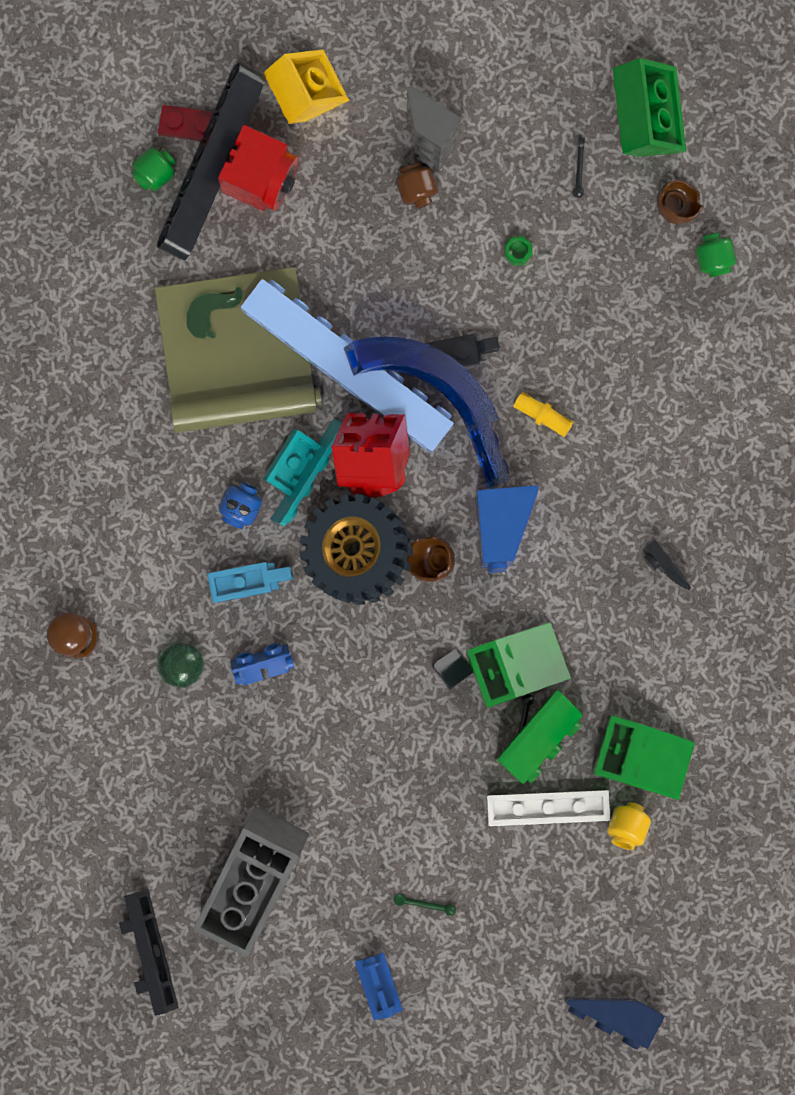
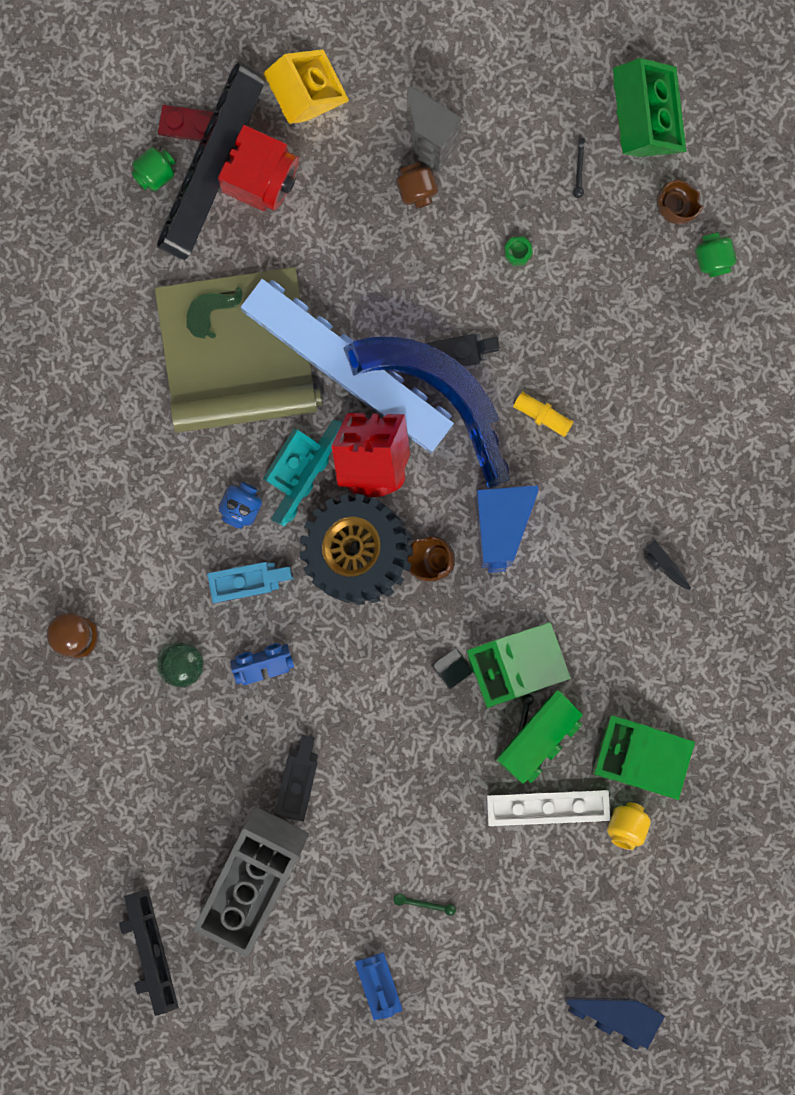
none -> black hinge [274,735,318,822]

